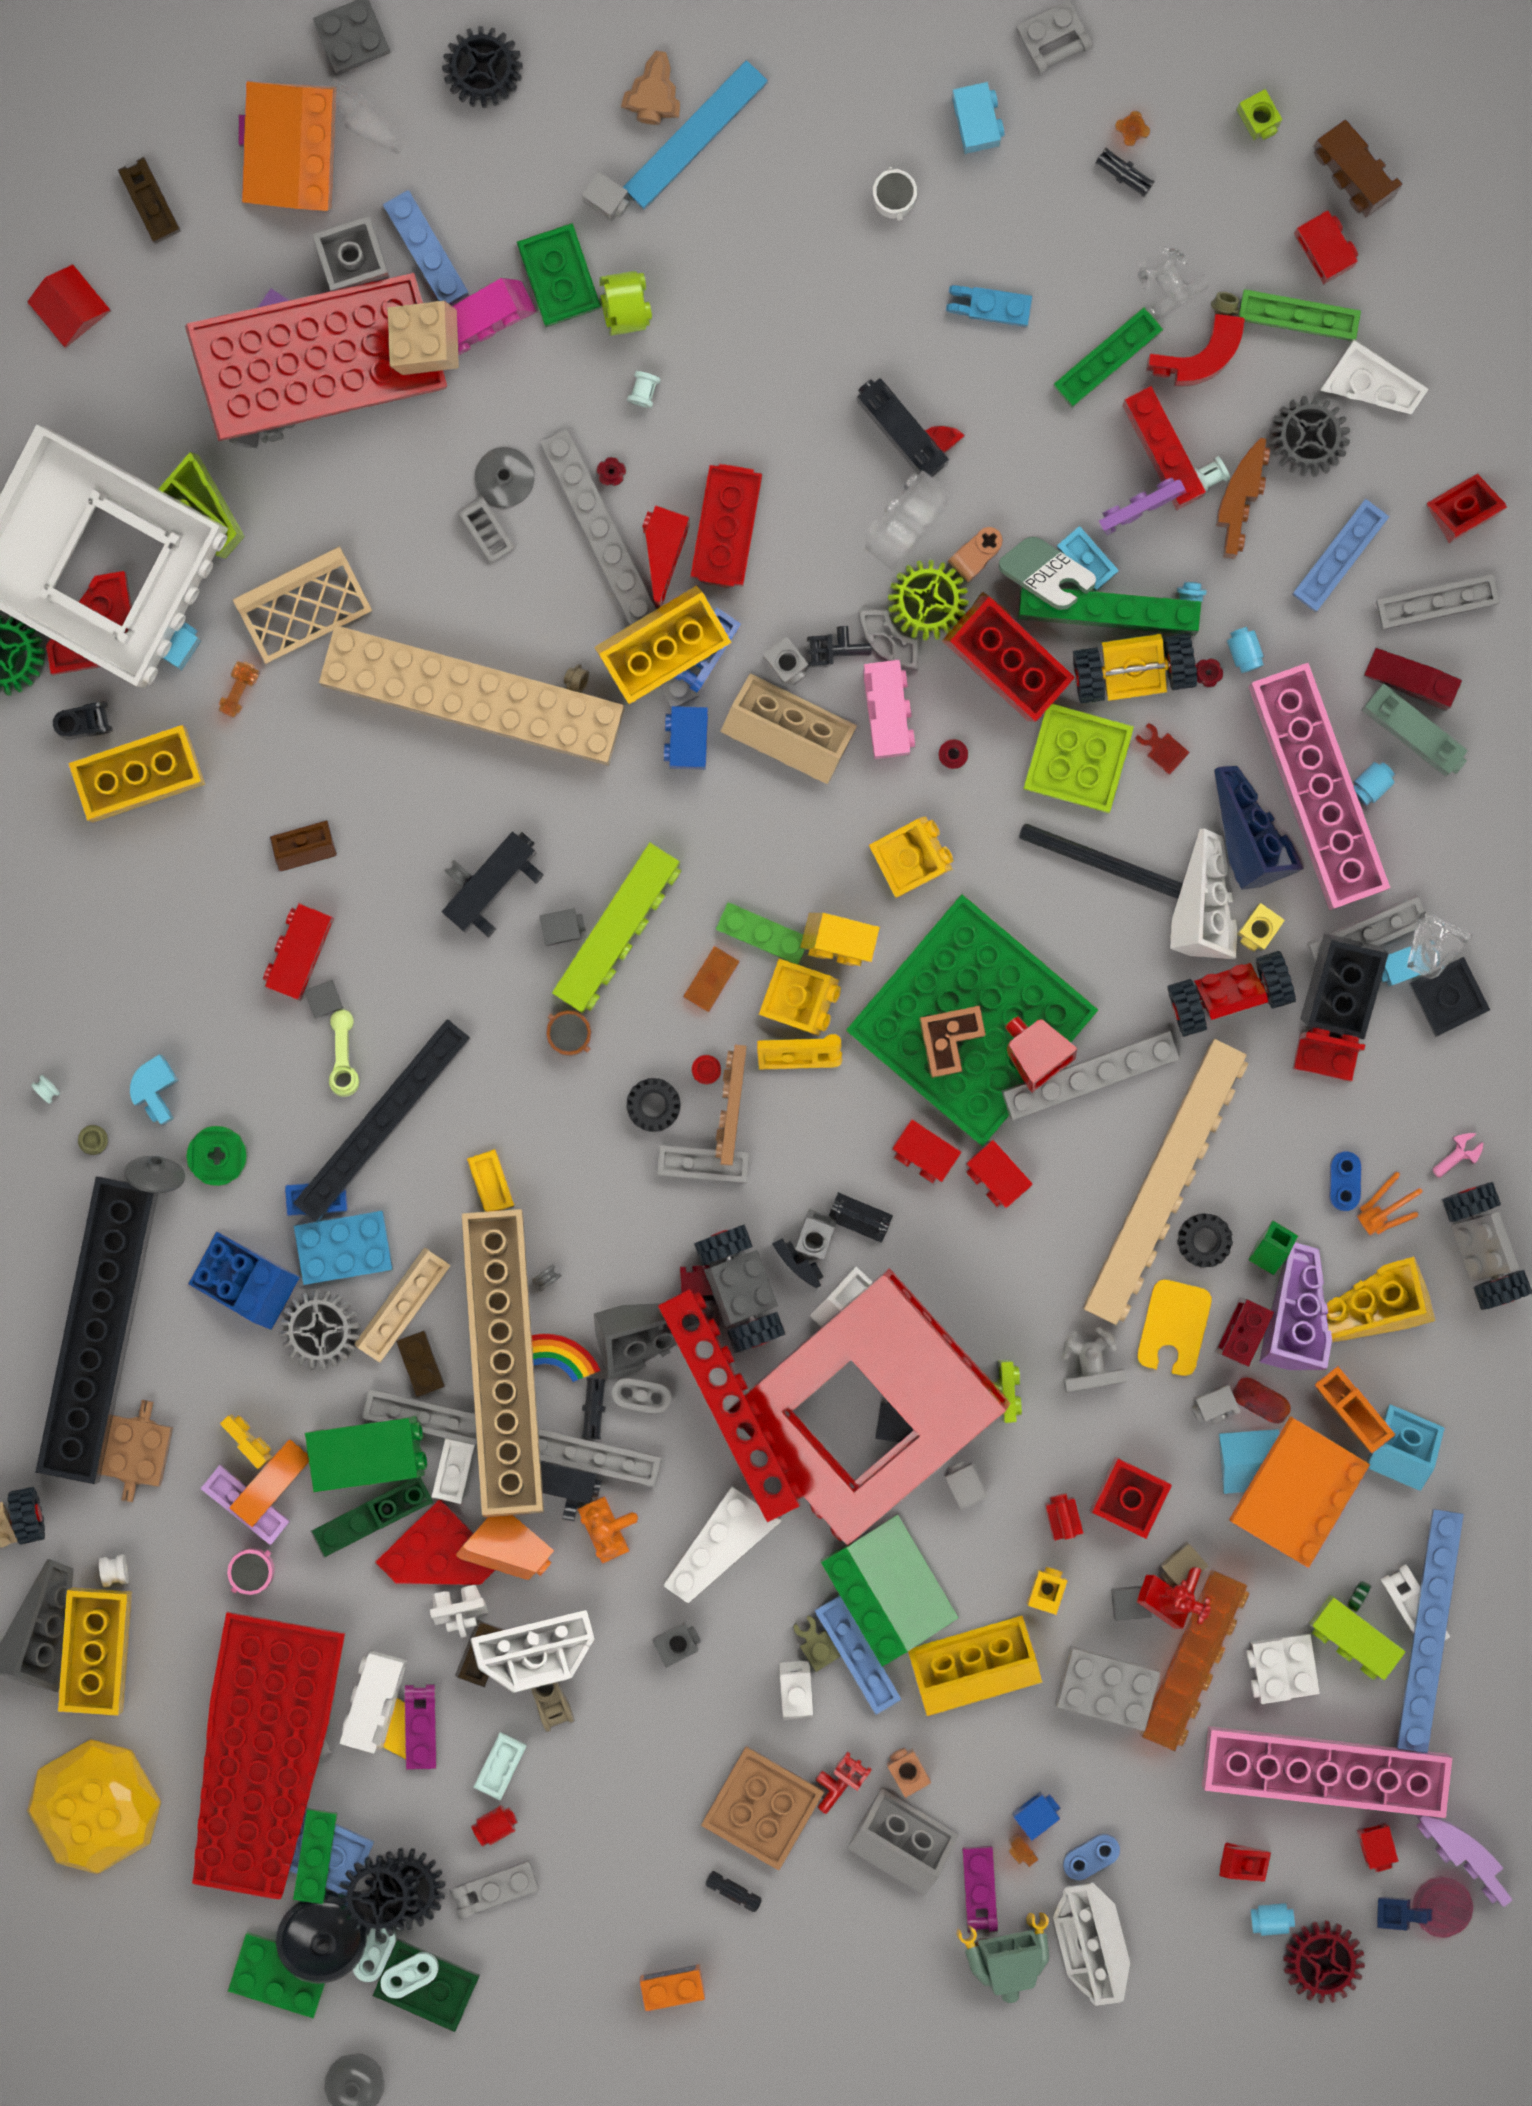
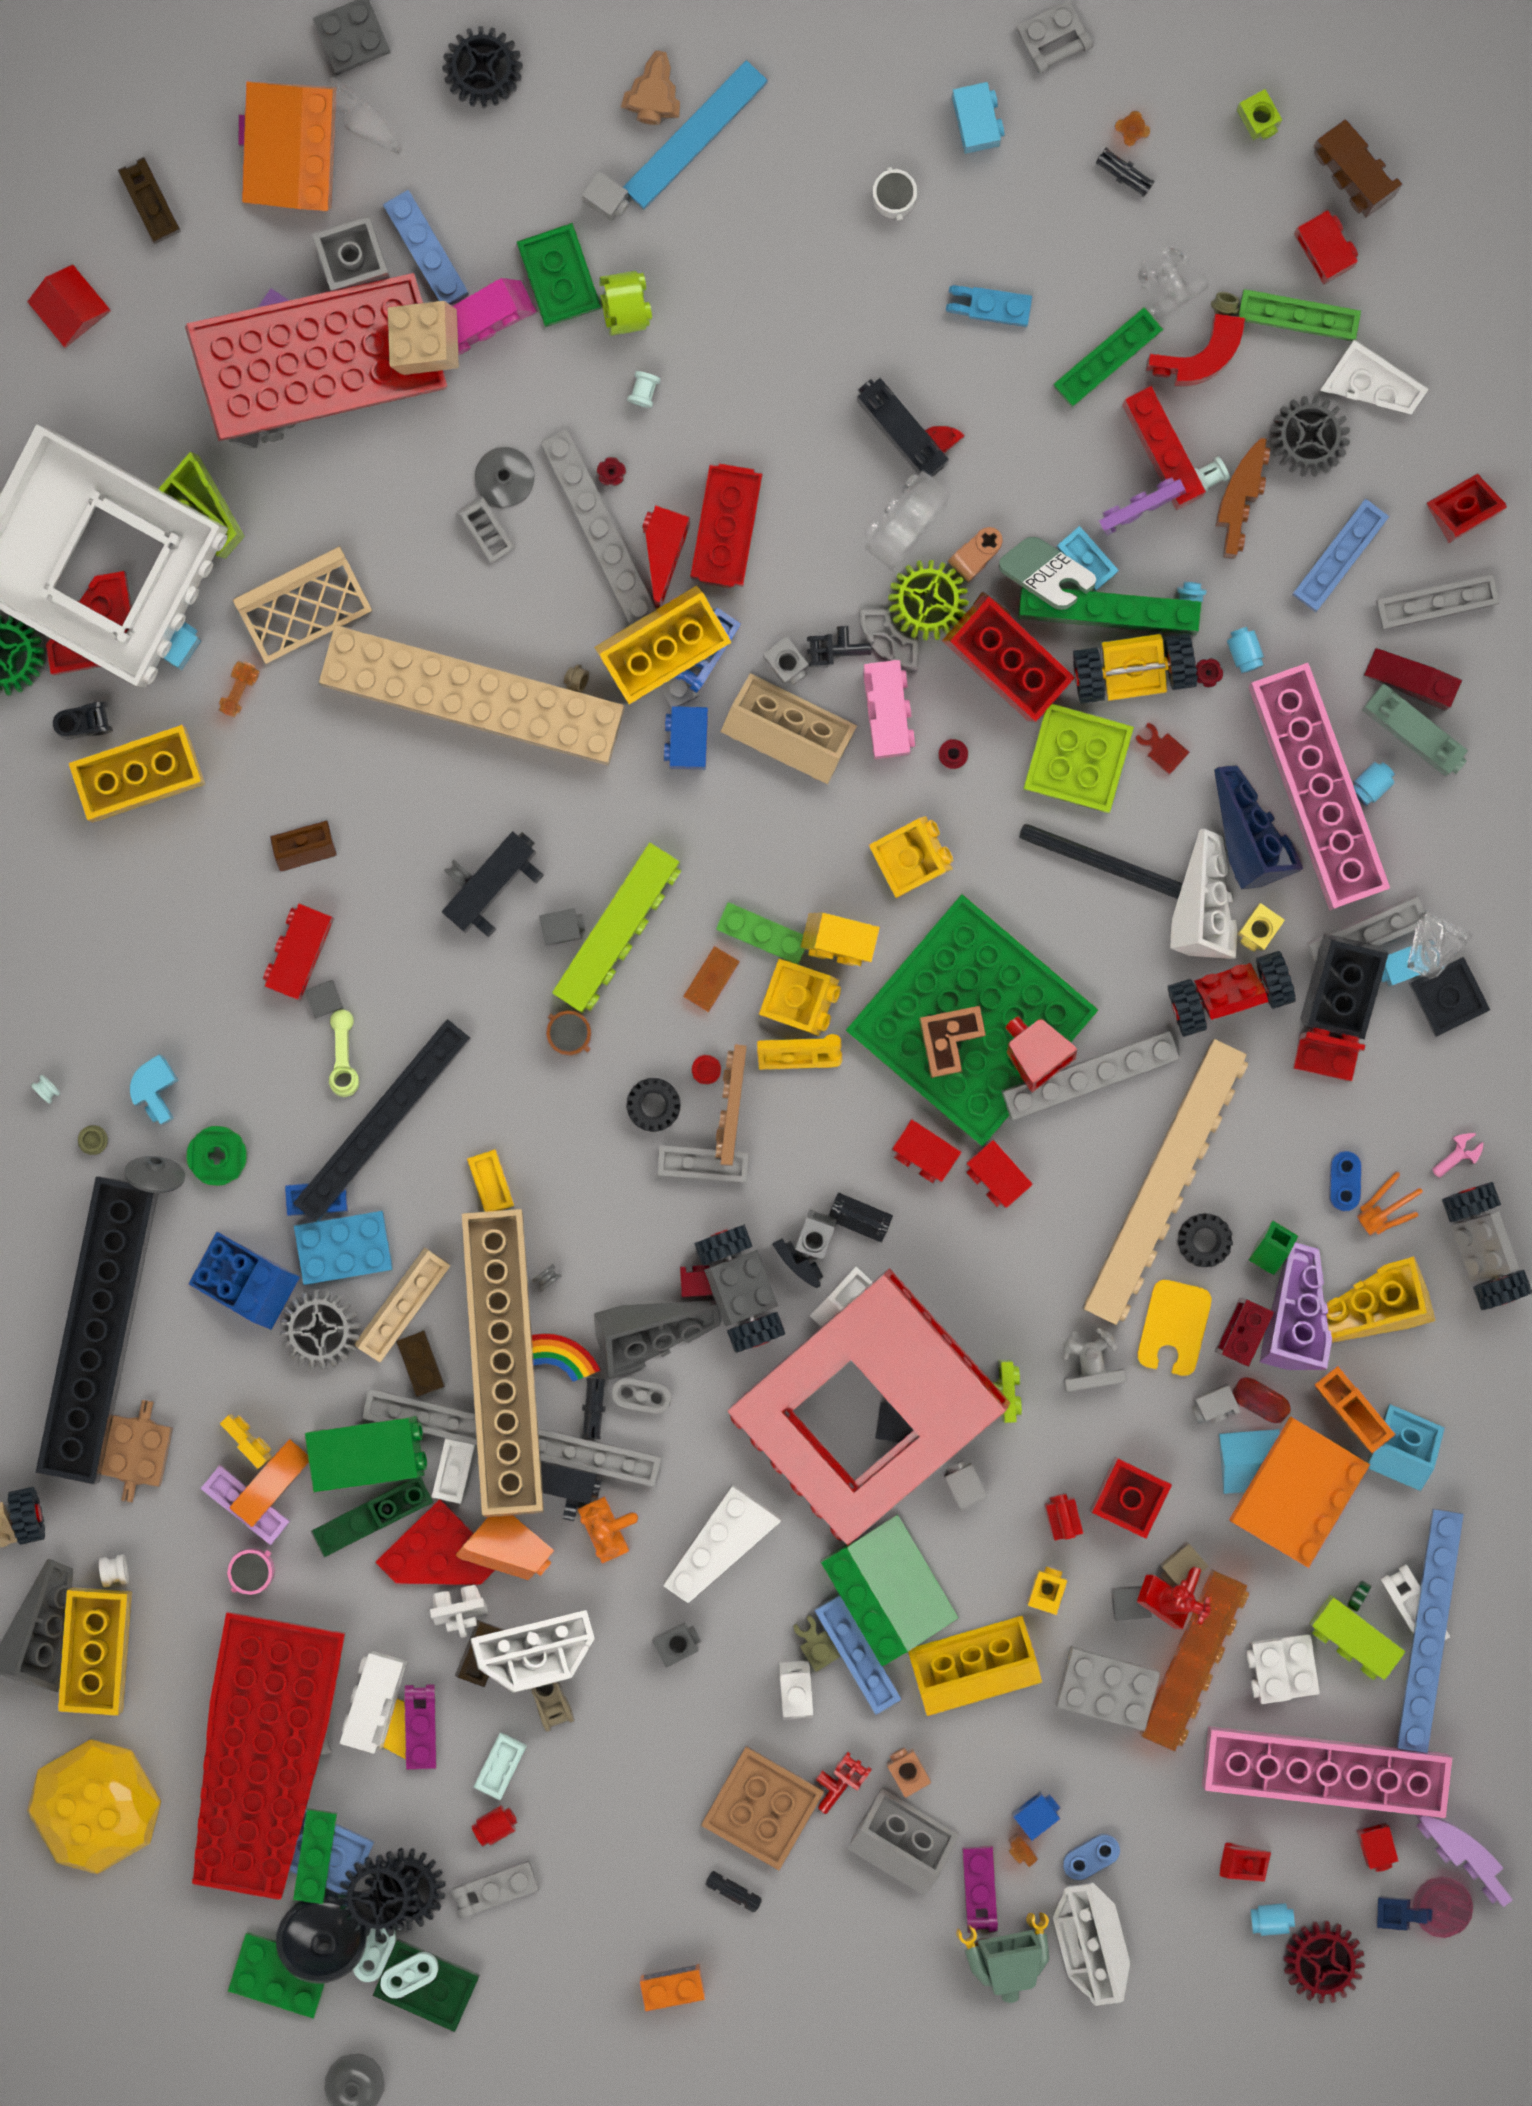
red brick [658,1288,803,1523] -> none

